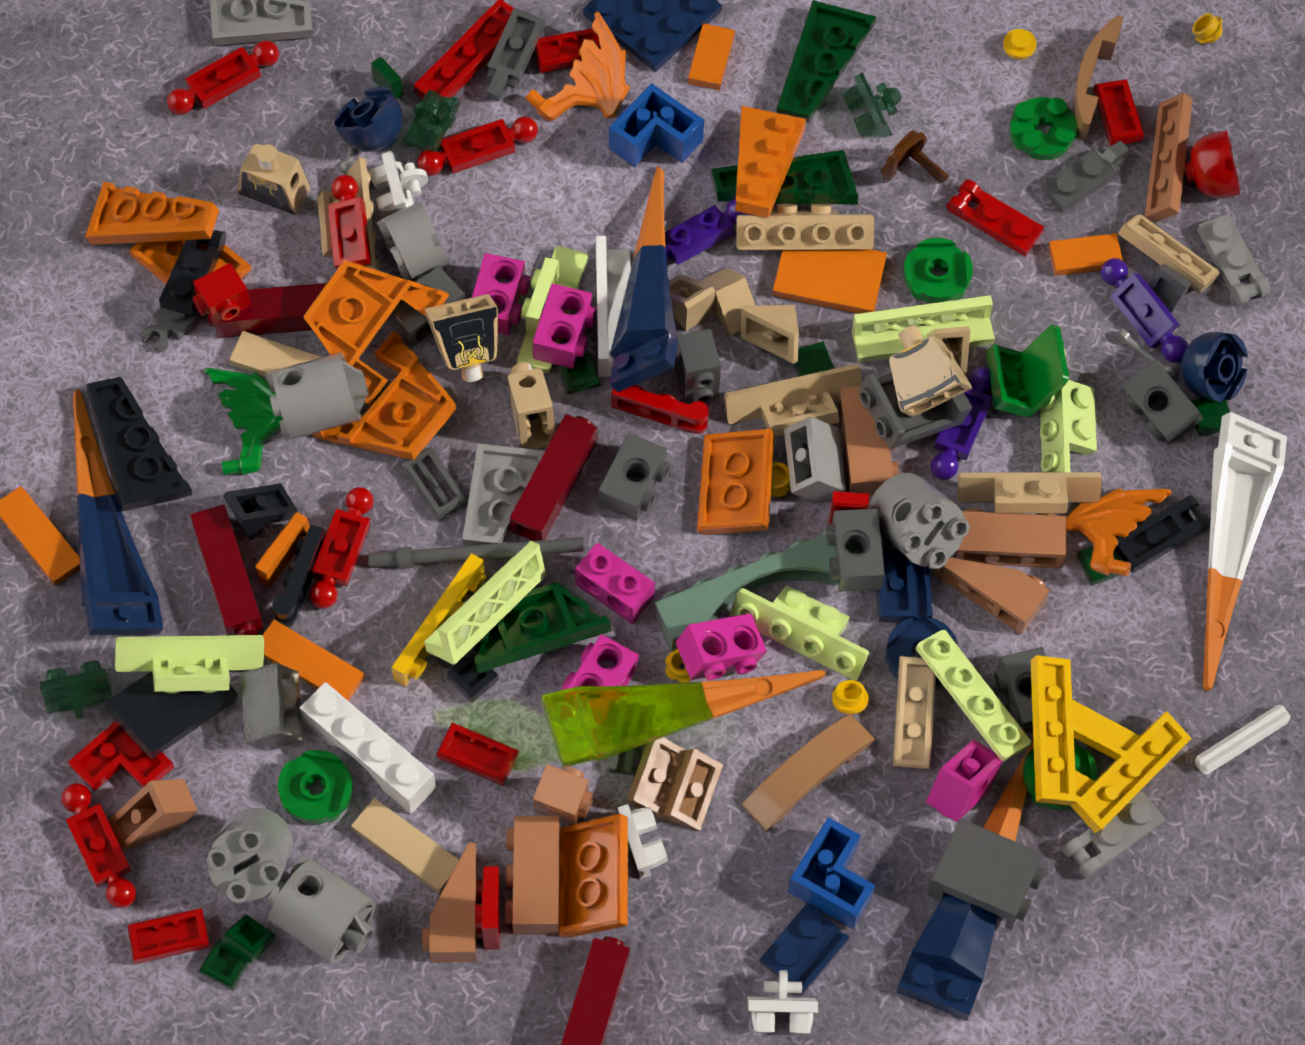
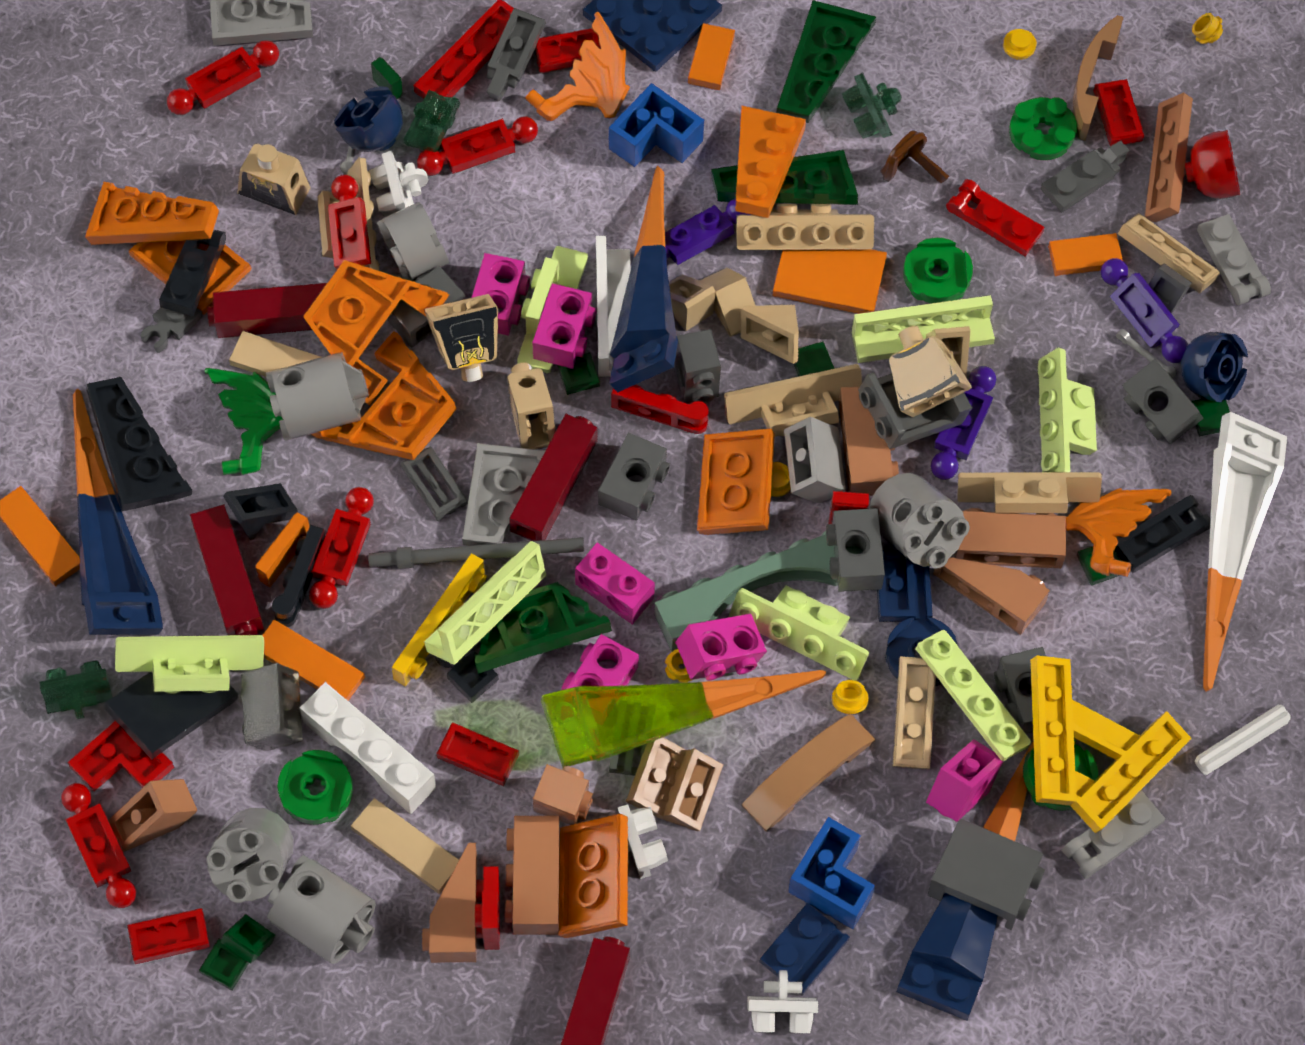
red brick [192,263,251,325] -> none
green bracket [985,324,1069,418] -> none

